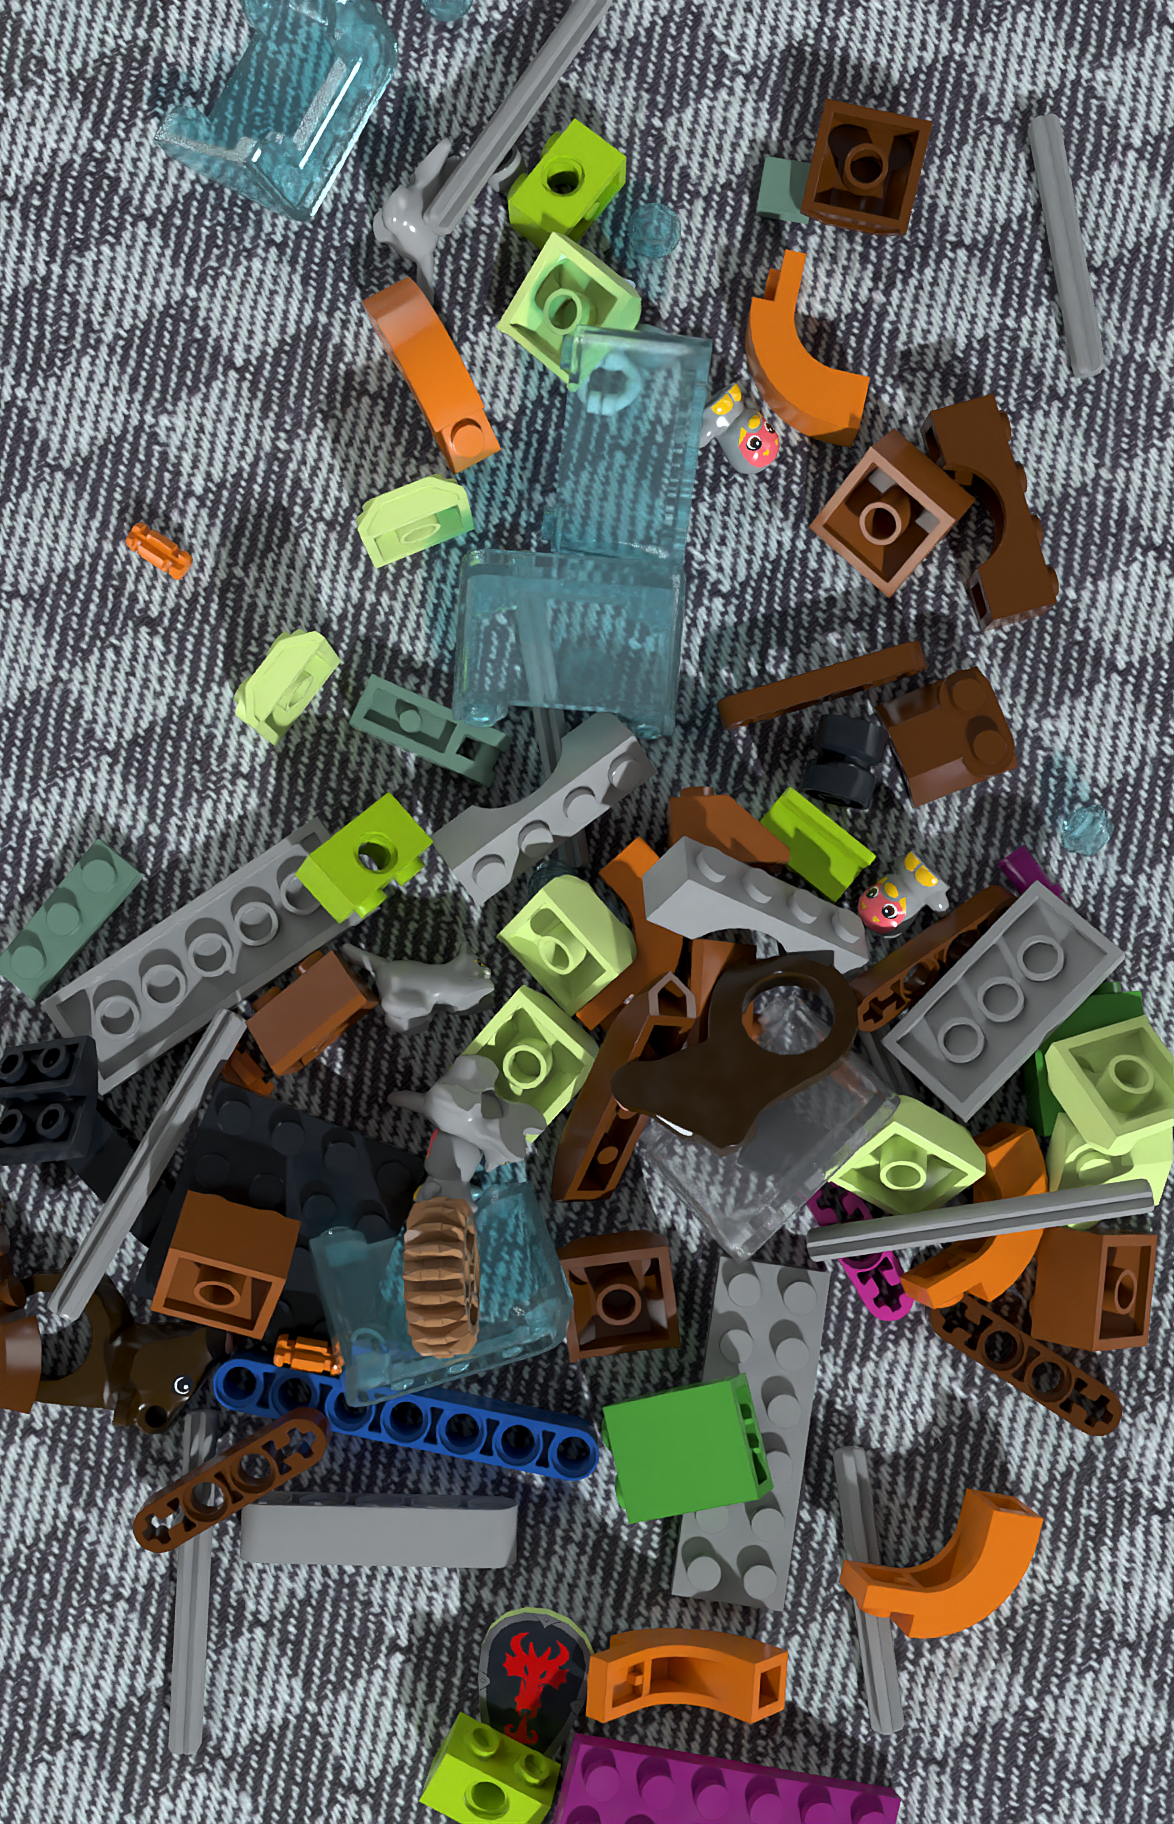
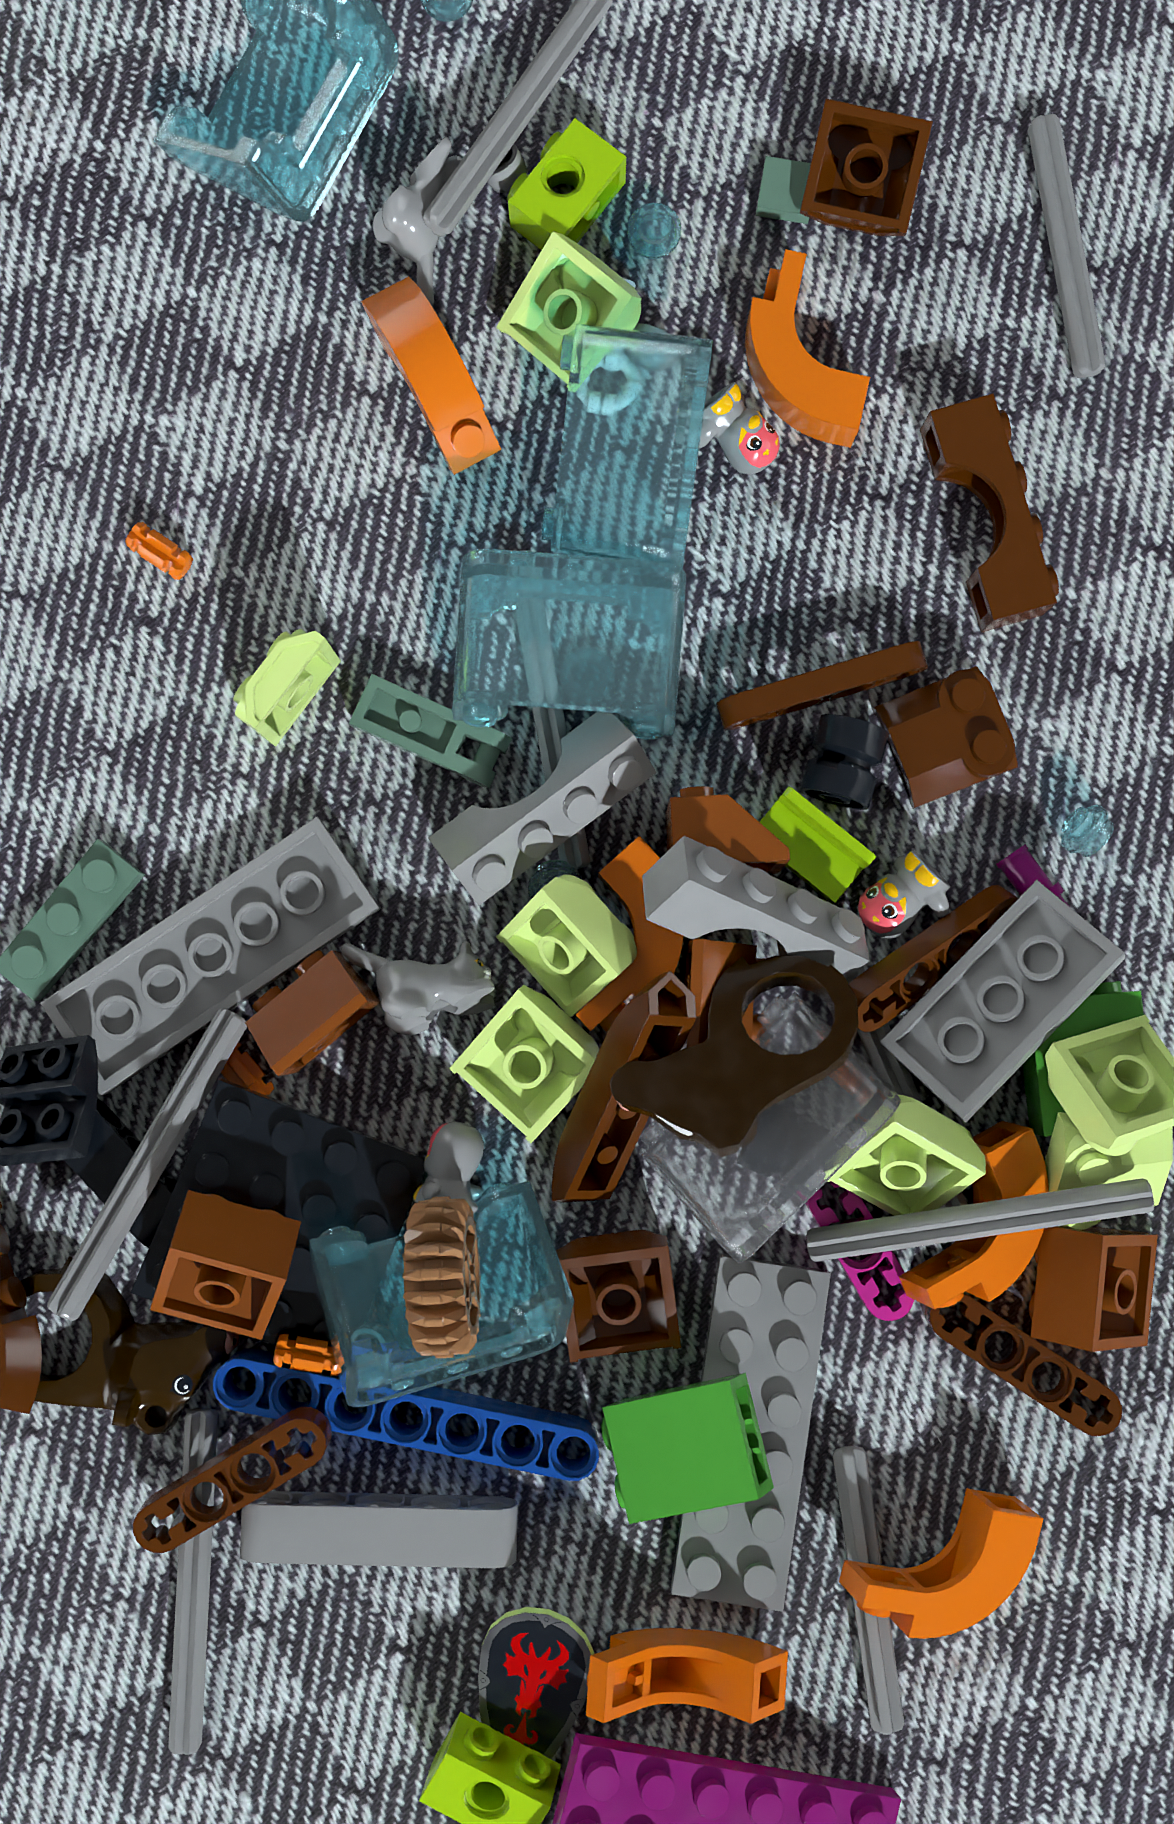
lime brick [295,792,434,925] -> none
yellowish green slope [356,474,475,569] -> none
light grey animal [387,1054,547,1173] -> none
dark orange slope [809,428,976,598] -> none

